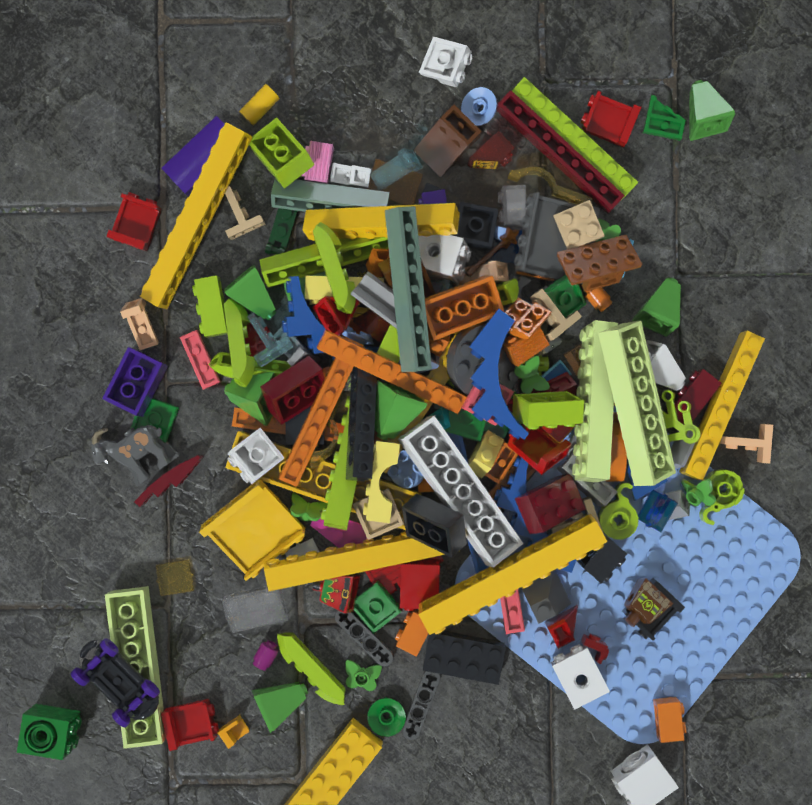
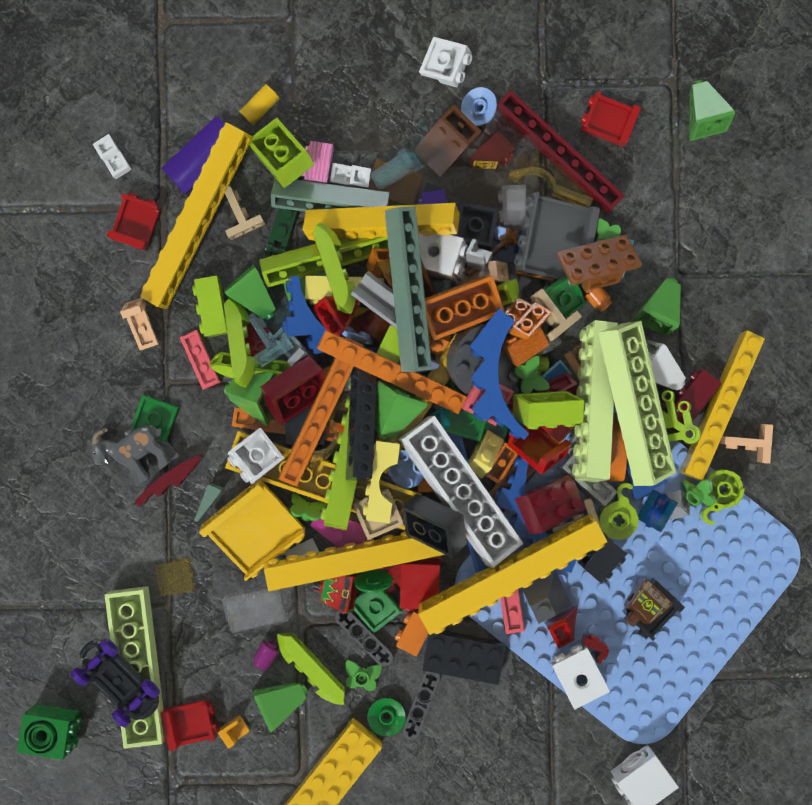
dark purple brick [102,347,168,417] -> none
lime brick [512,77,638,200] -> none
tan plate [553,200,604,249] -> none
green wing [643,95,686,141] -> none
orange brick [653,697,686,743] -> none
light grey slope [671,430,695,469] -> none
none -> white slope [93,134,132,179]
none -> sand green slope [194,484,224,522]
none -> green dish [354,570,393,593]
none -> light grey panel [466,239,493,272]

